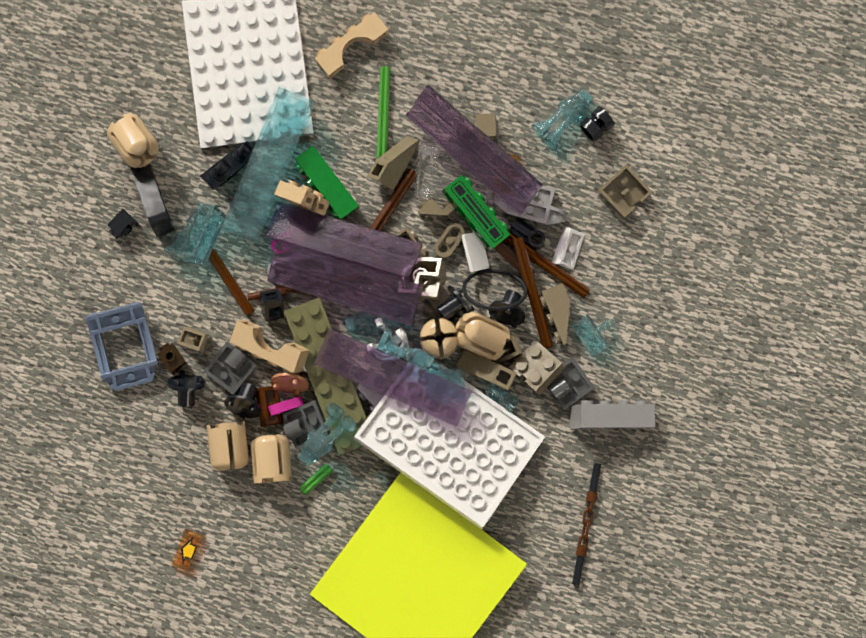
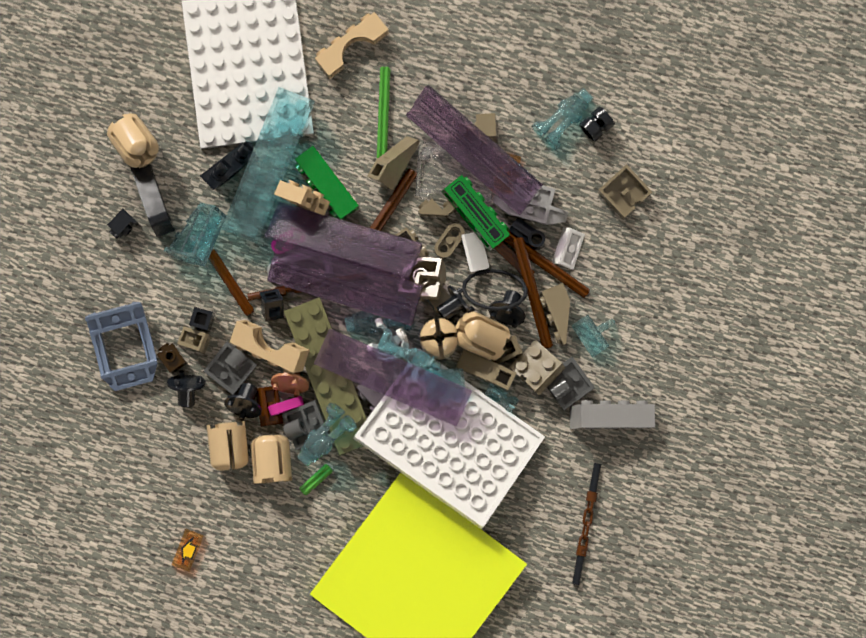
none -> black brick [189,307,215,332]

